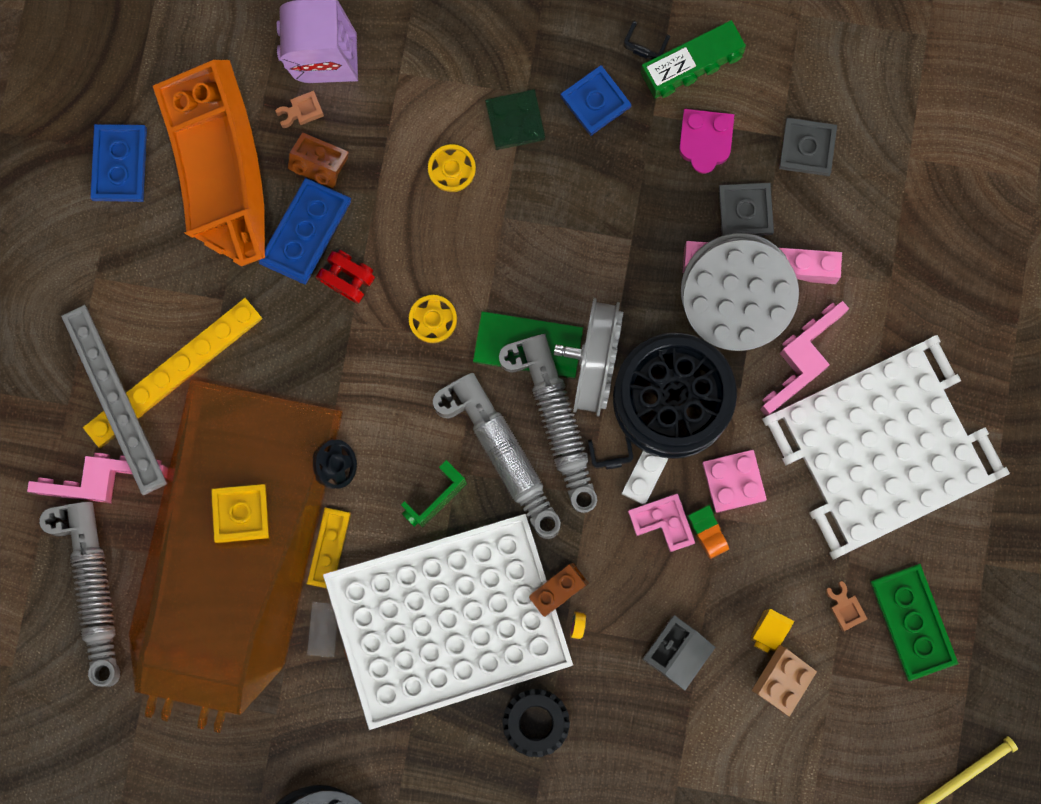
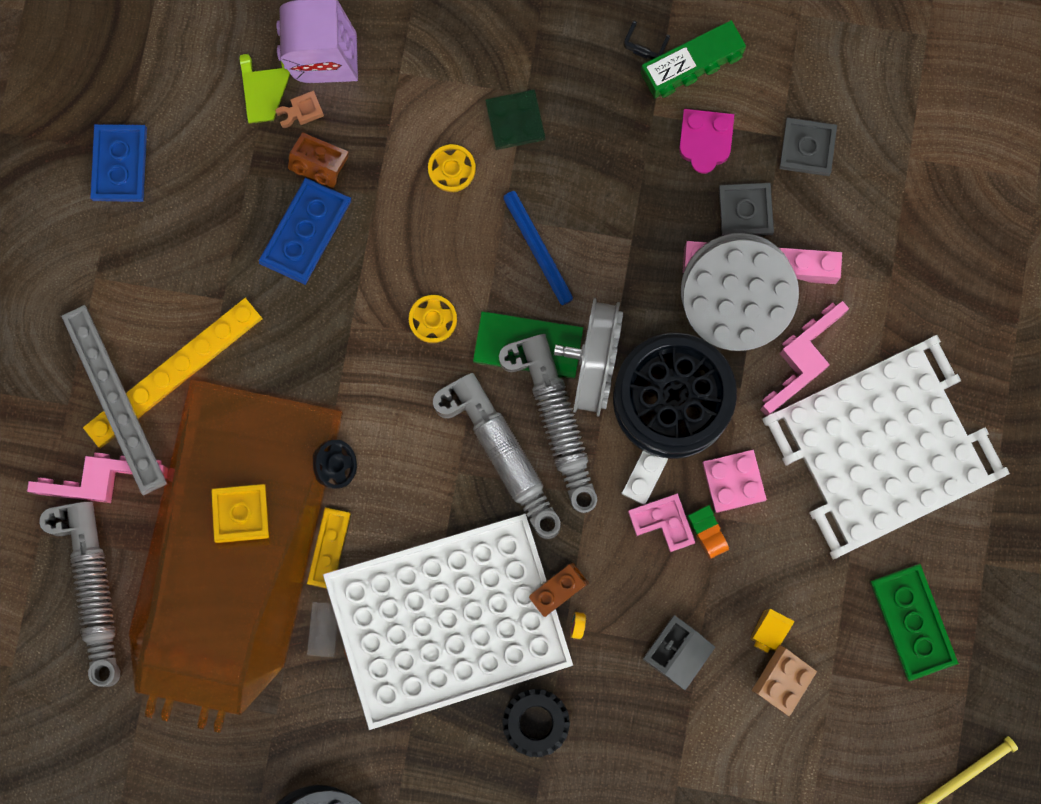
orange slope [153,60,265,266] -> none
red brick [315,250,375,304] -> none
green panel [401,460,467,528] -> none
blue plate [560,65,632,136] -> none
black piece [588,435,633,470] -> none
nougat plate [826,581,867,631] -> none
none -> lime flag [240,54,290,124]
none -> blue axle [504,191,573,305]

